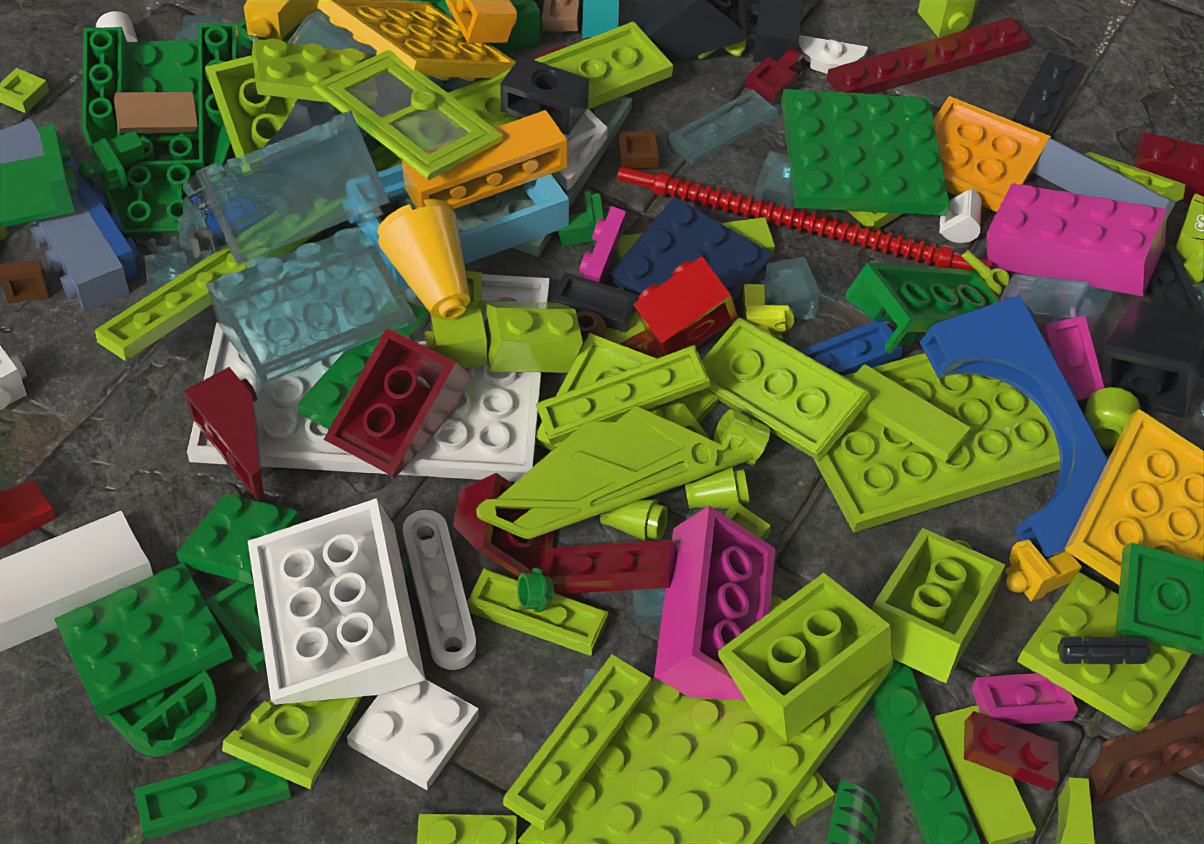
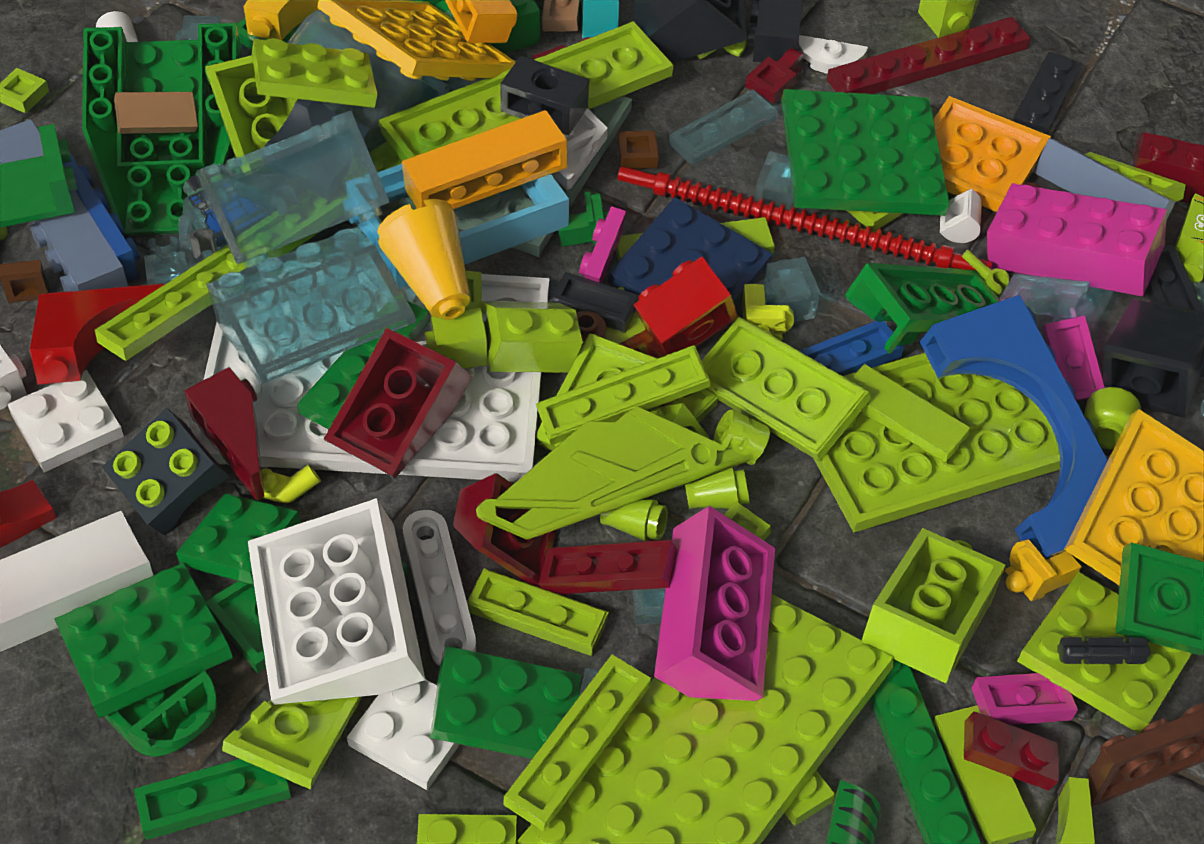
green piece [78,130,145,191] -> none
lime door [313,49,503,180] -> none
green plate [517,567,554,612] -> none
lime slope [718,573,892,742] -> none
none -> white plate [7,370,124,472]
none -> red arch [30,284,164,385]
none -> black brick [102,408,229,536]
none -> neon yellow arm [262,464,321,504]
none -> green plate [430,646,581,759]

